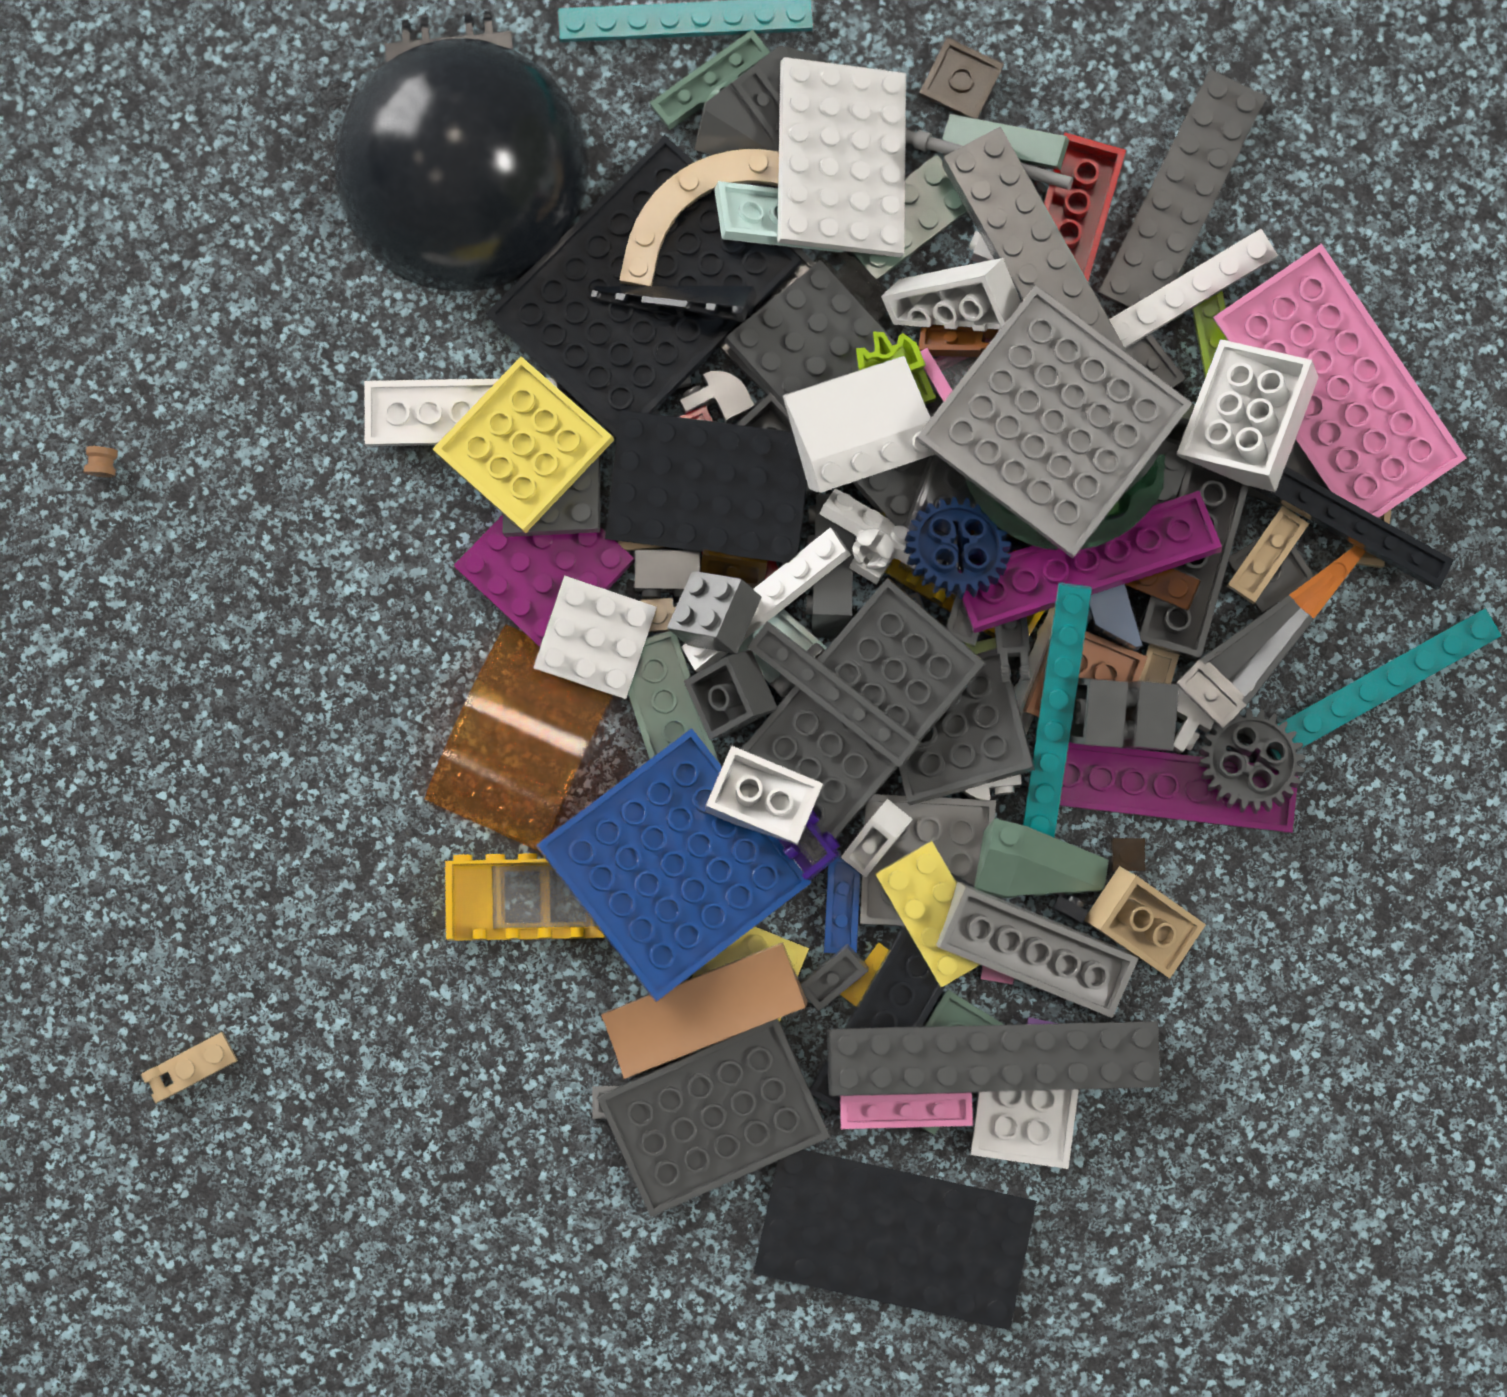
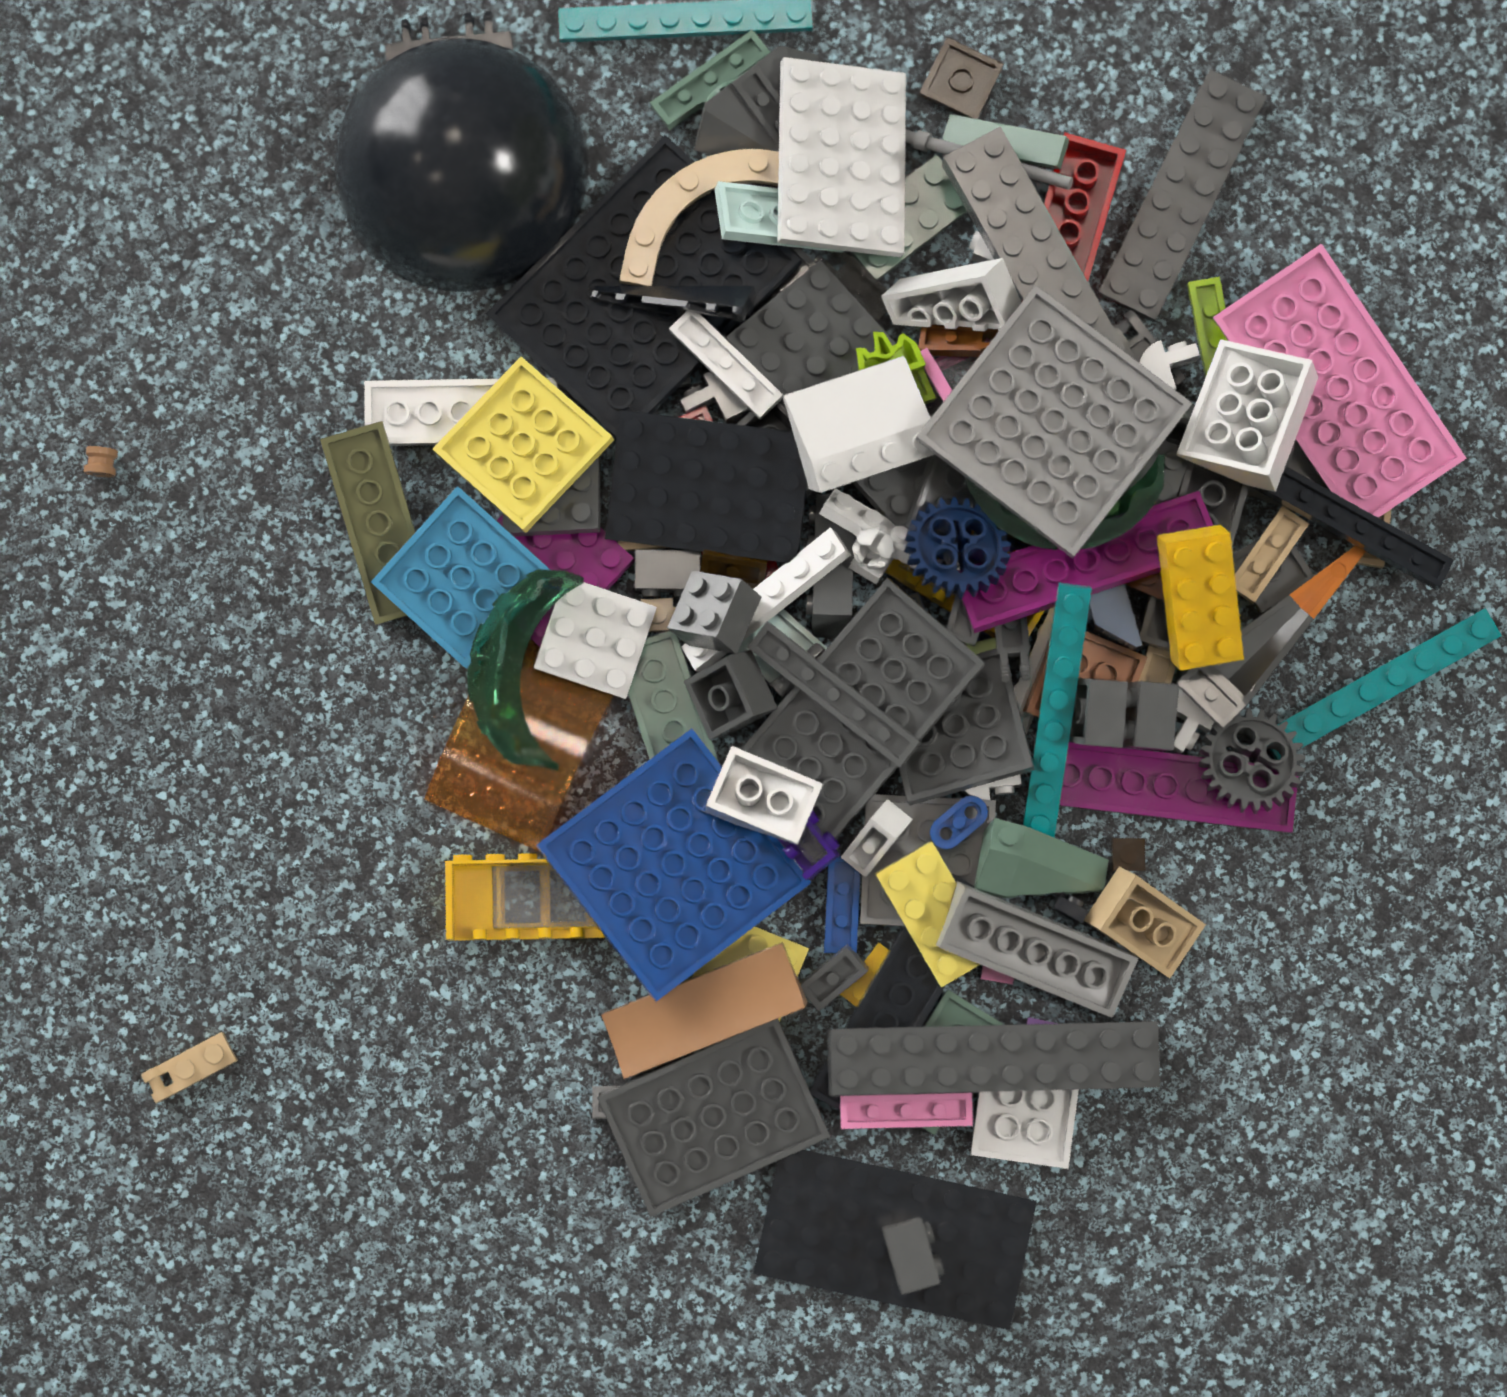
white plate [1109,229,1278,349] -> none
none -> olive plate [320,421,416,625]
none -> dark azure plate [371,486,554,669]
none -> clear green windscreen [467,569,584,771]
none -> white plate [669,311,783,420]
none -> dark grey brick [881,1217,944,1294]
none -> blue plate [930,796,988,850]
none -> white brick [1139,340,1200,390]
none -> yellow brick [1157,525,1244,671]

